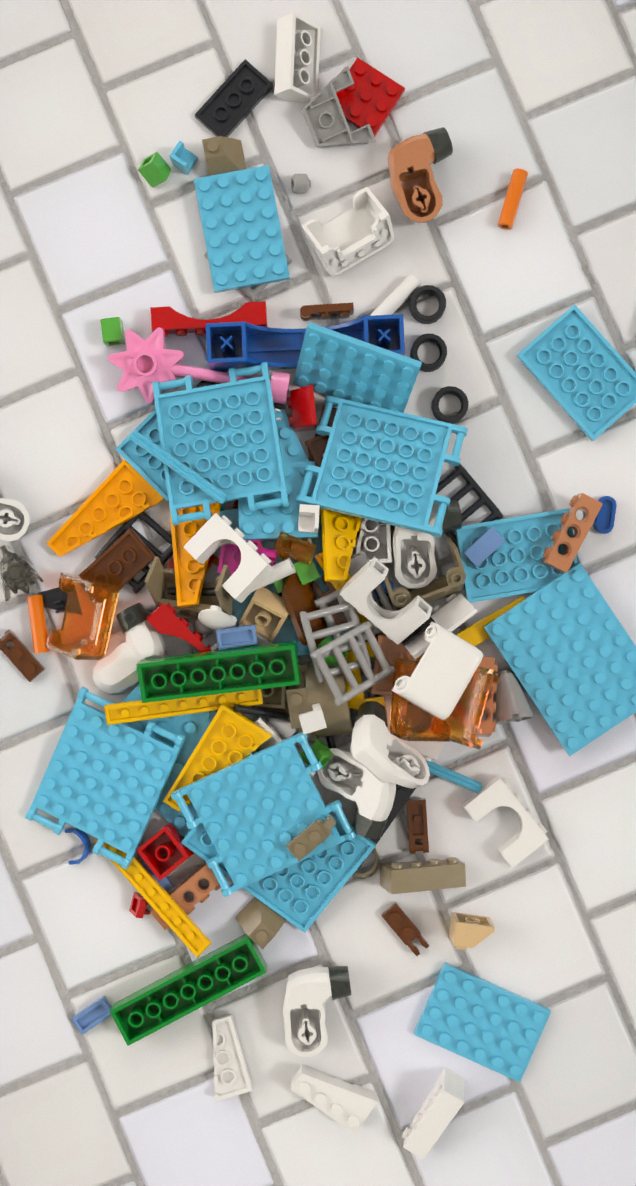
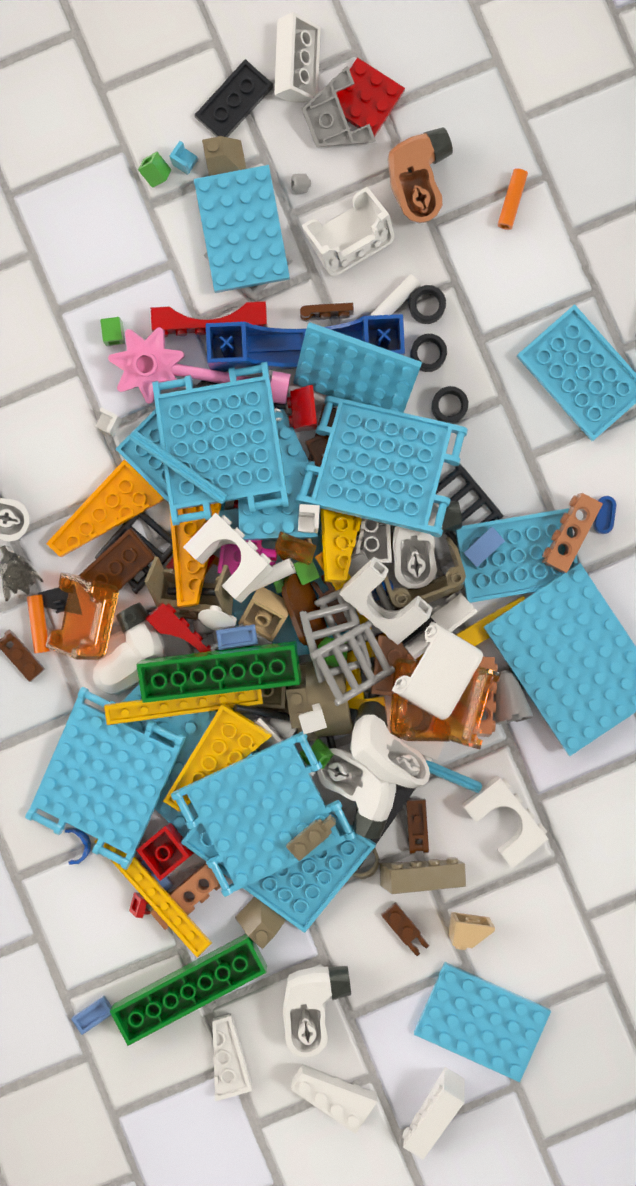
none -> white panel [95,407,122,436]

